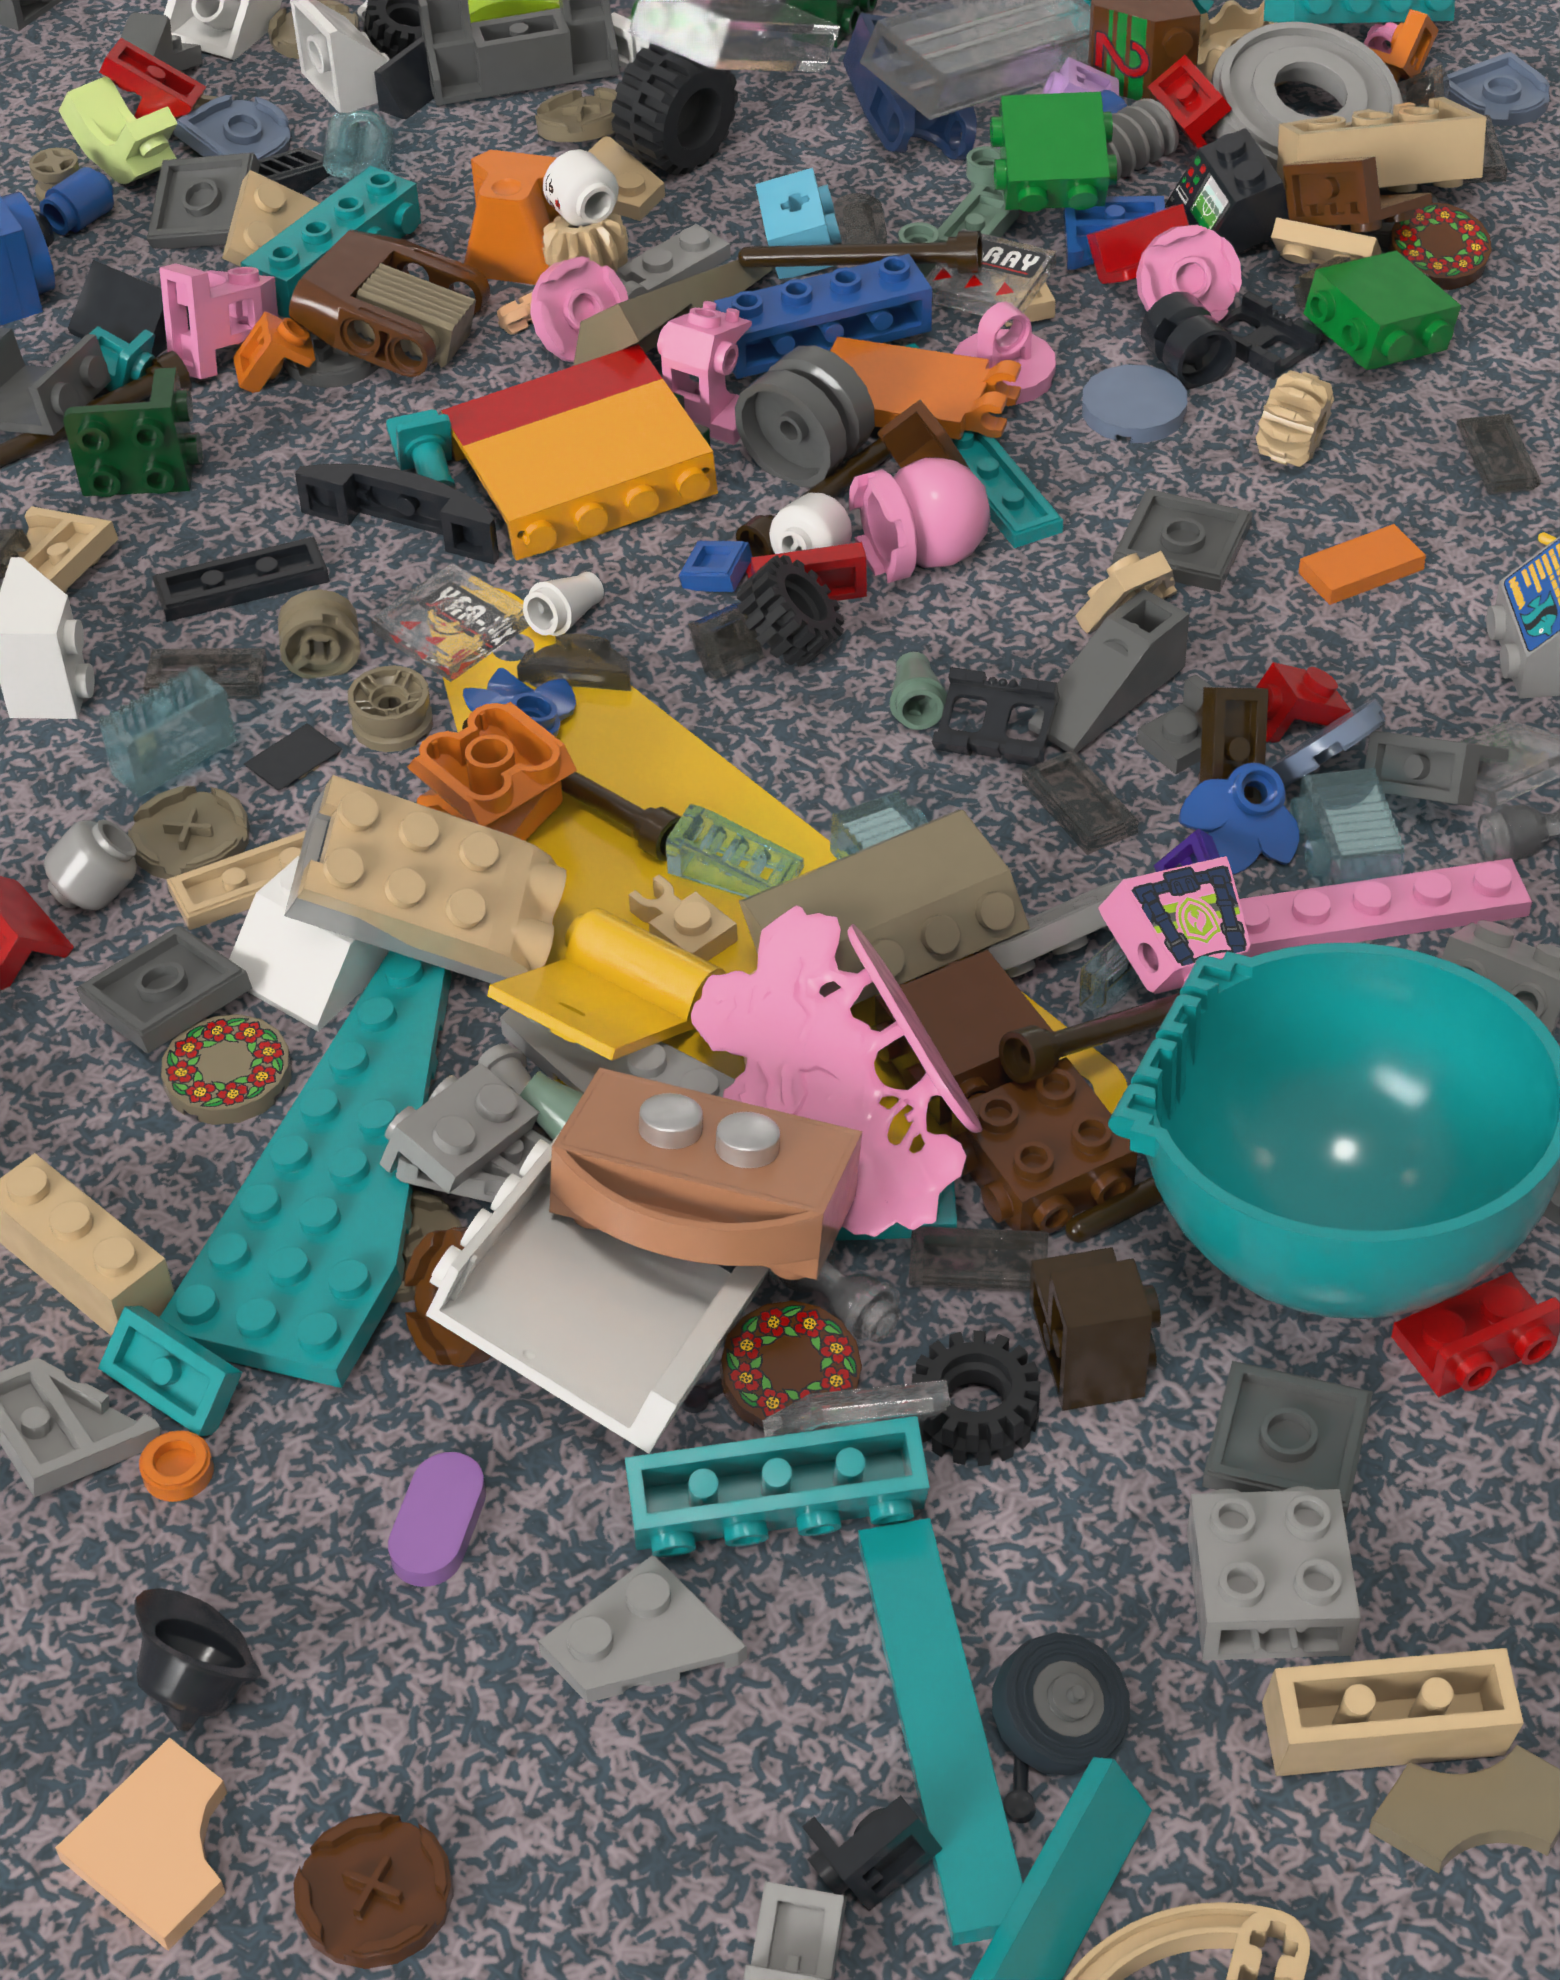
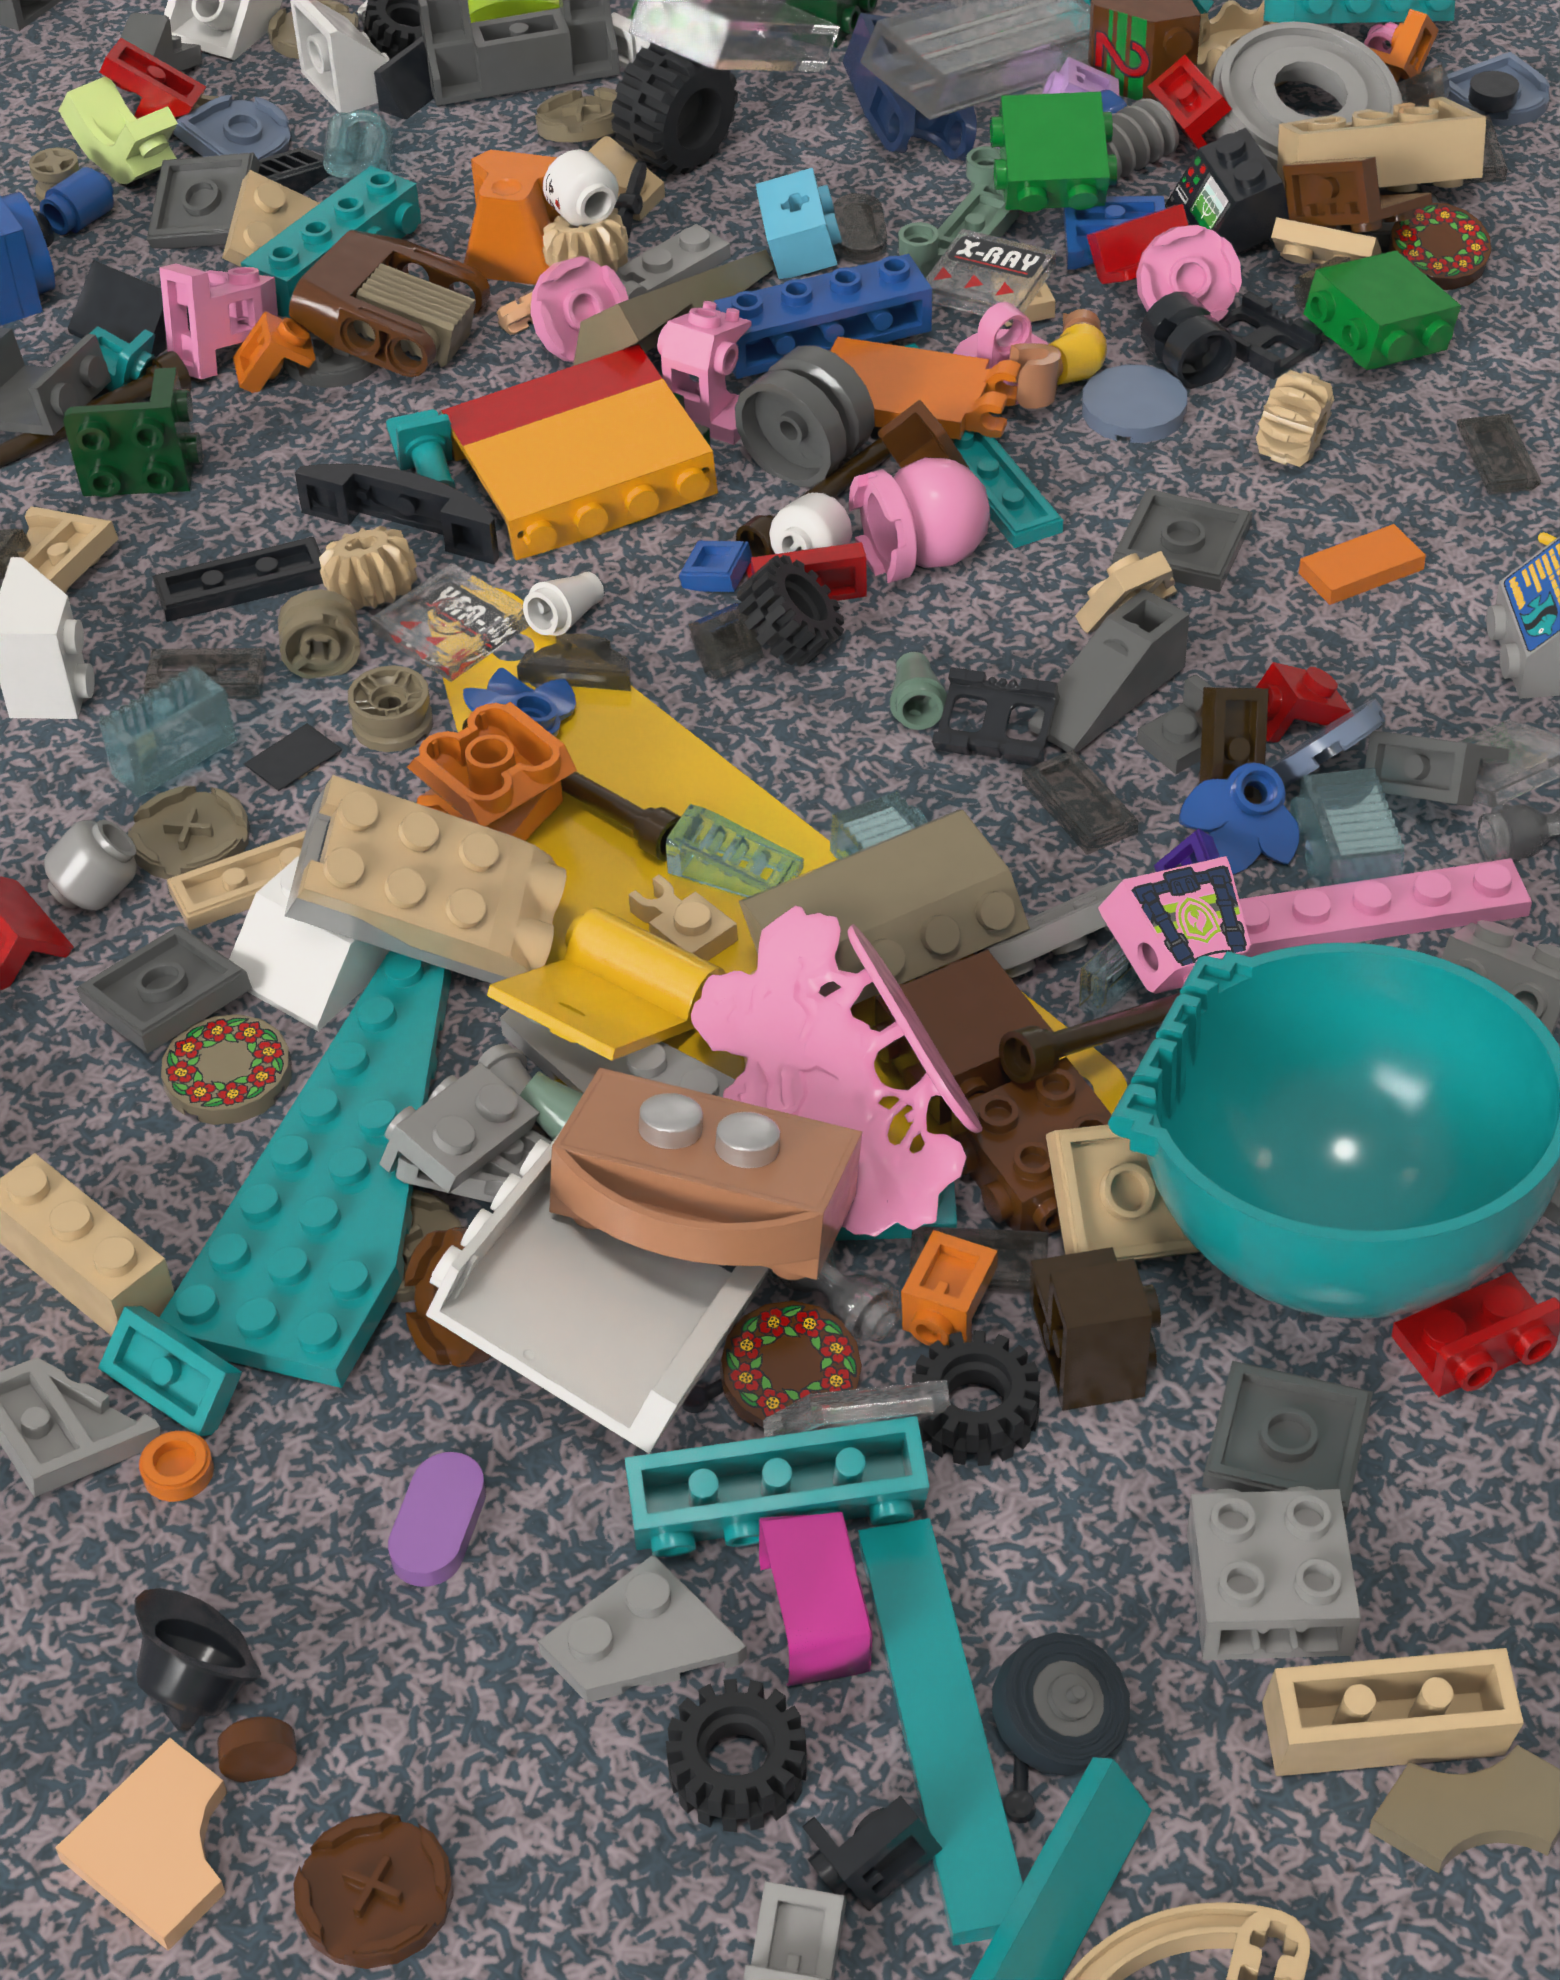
dark brown piece [738,231,983,274] -> none
none -> reddish brown tile [217,1717,297,1783]
none -> tan gear [319,526,418,610]
none -> black piece [614,161,647,240]
none -> black tyre [666,1679,807,1832]
none -> dark pink piece [759,1512,872,1686]
none -> orange bracket [901,1230,998,1346]
none -> piece [1009,309,1107,409]
none -> tan tile [1046,1125,1200,1261]
none -> black tile [1468,71,1519,113]

